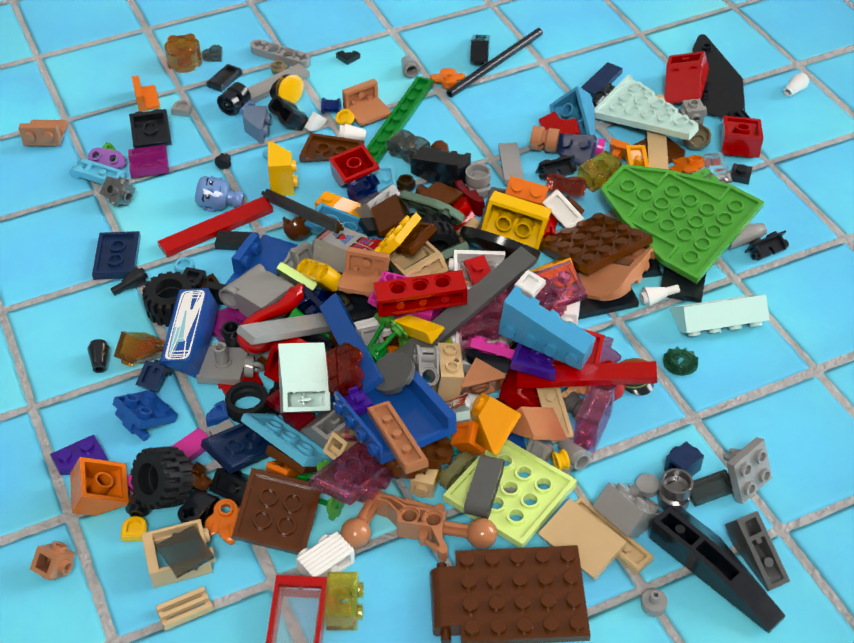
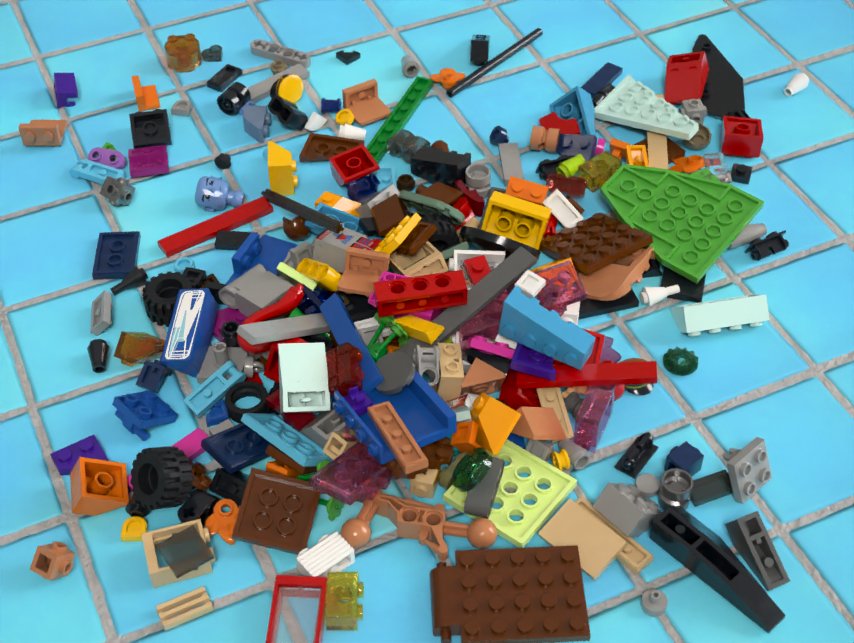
none -> dark purple hinge [54,73,78,108]
none -> light grey plate [90,290,112,336]
none -> medium azure plate [183,360,246,418]
none -> clear green tile [452,447,492,492]
none -> dark blue tile [490,126,509,146]
none -> white tile [495,334,518,350]
none -> lime cone [556,154,585,180]
none -> black hinge [614,432,659,479]

